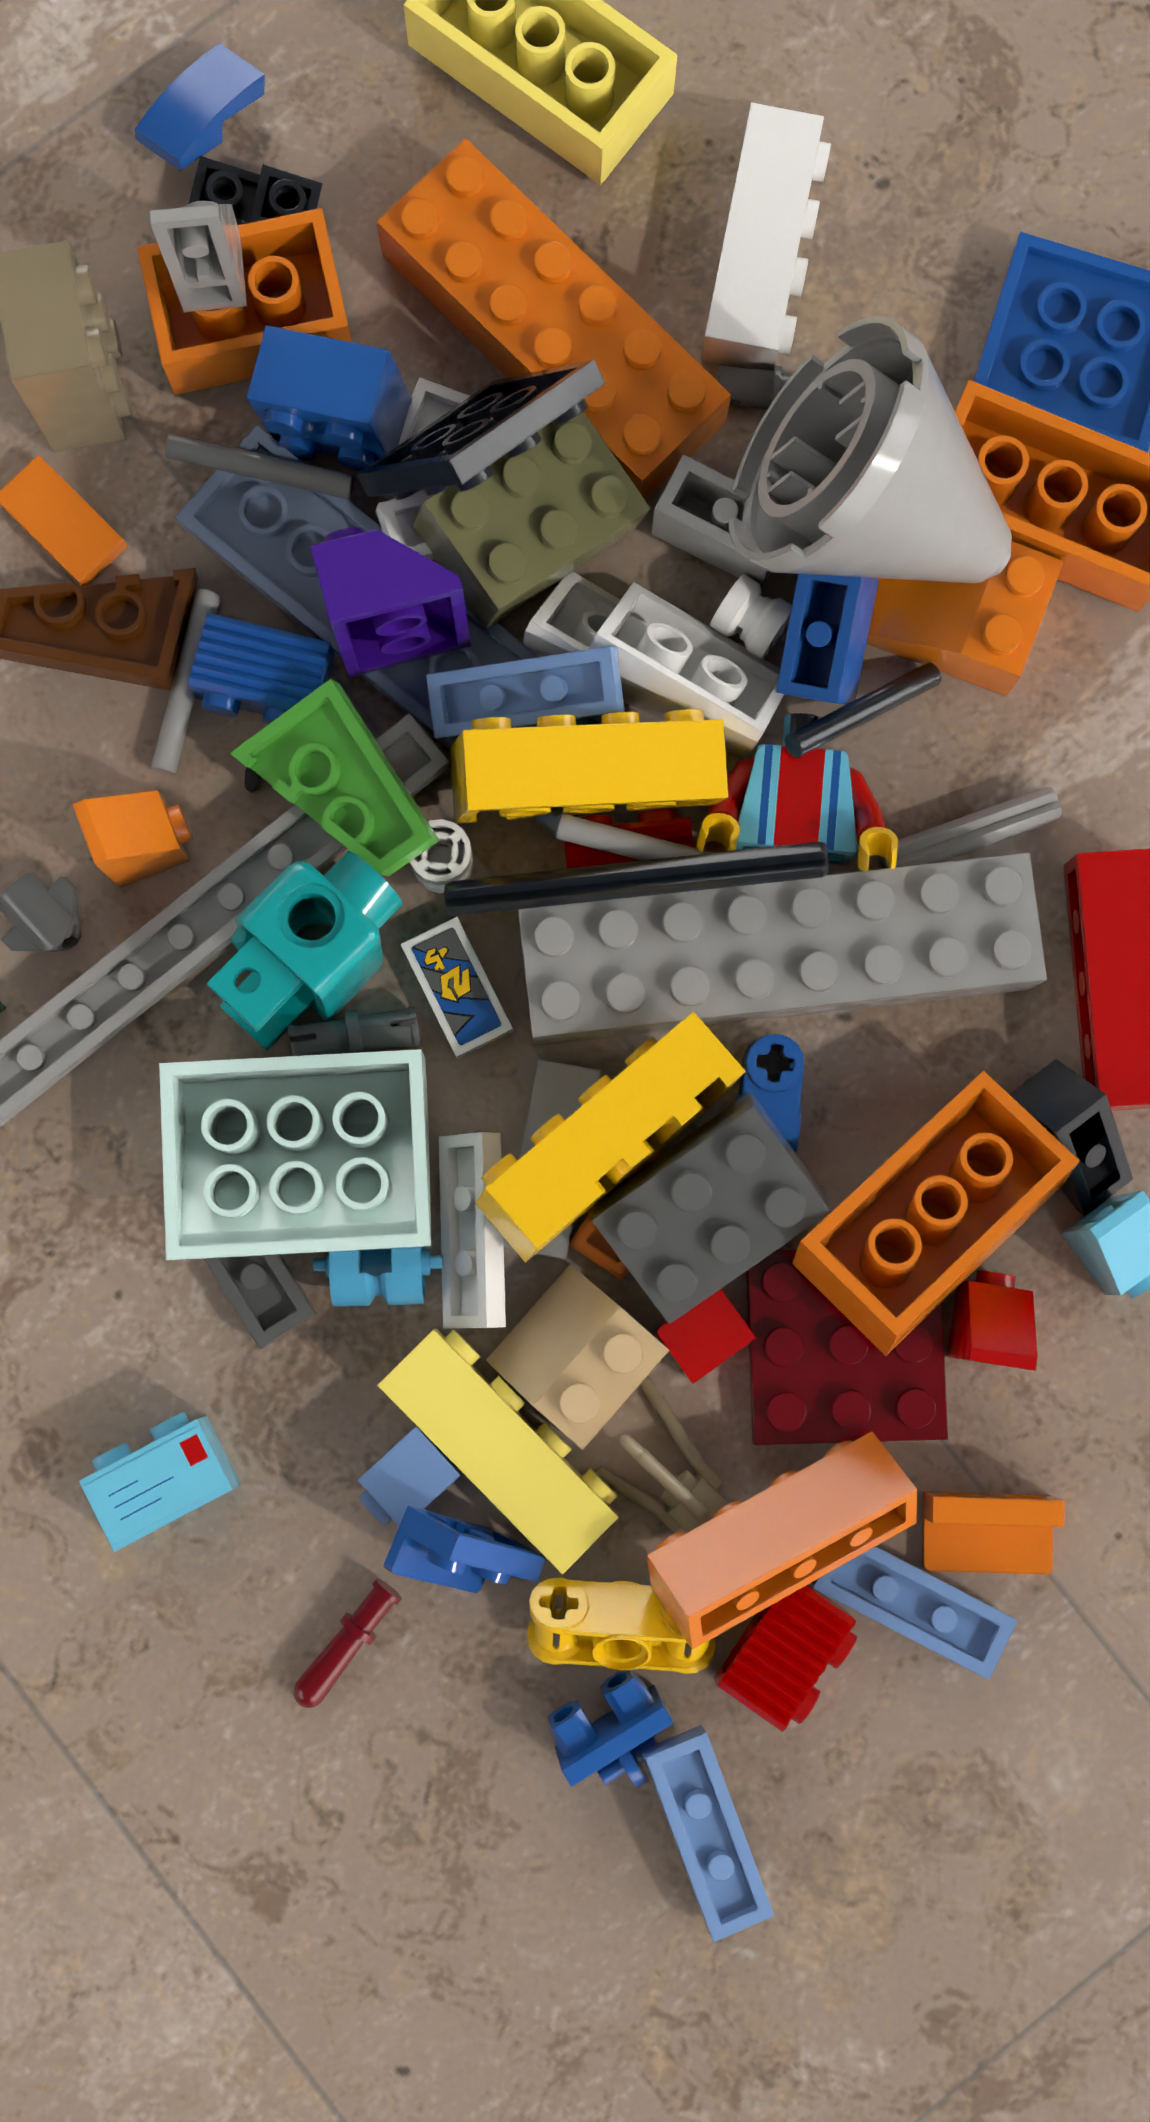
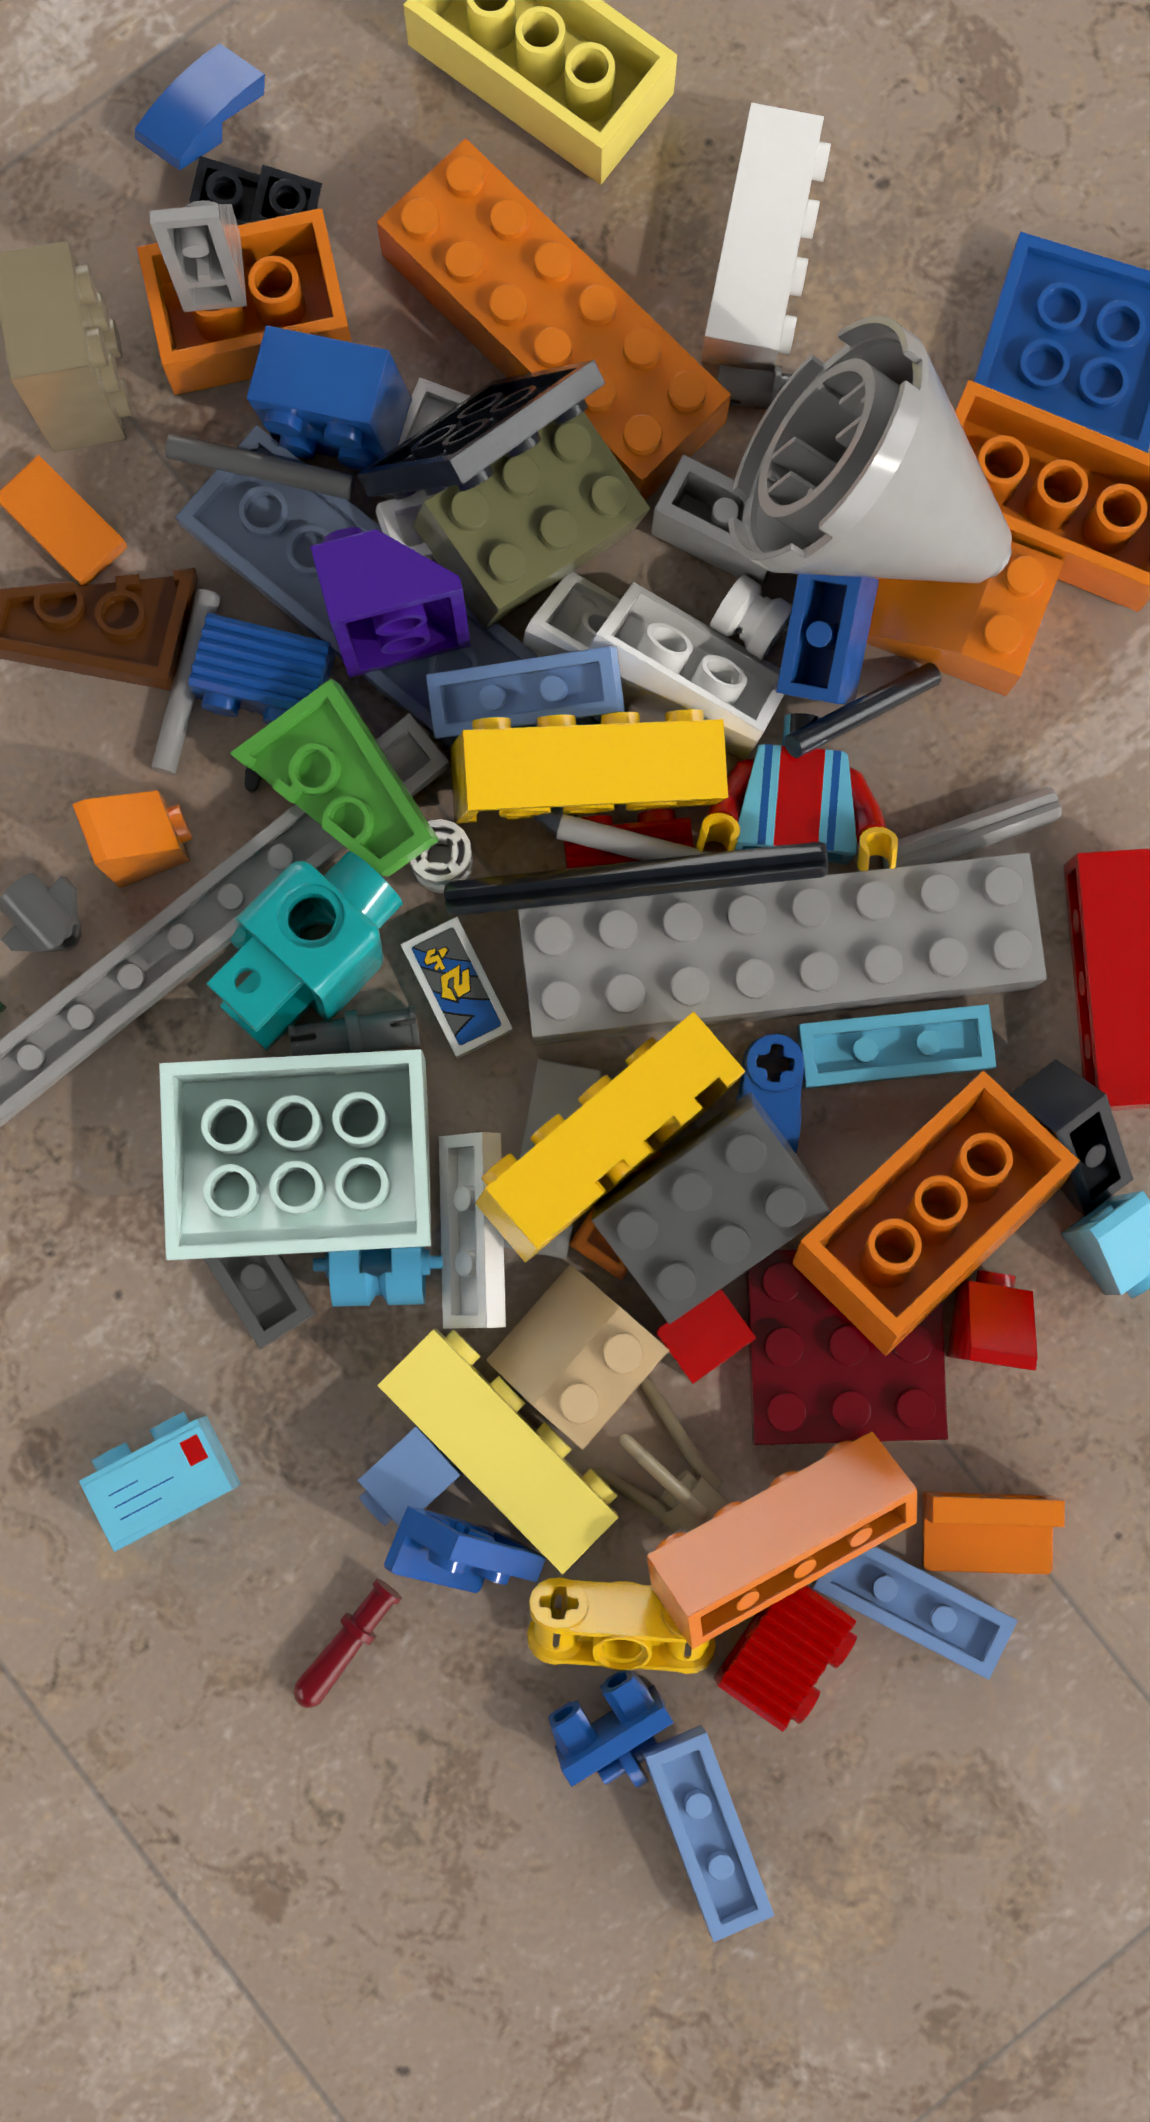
none -> medium azure plate [797,1004,997,1089]

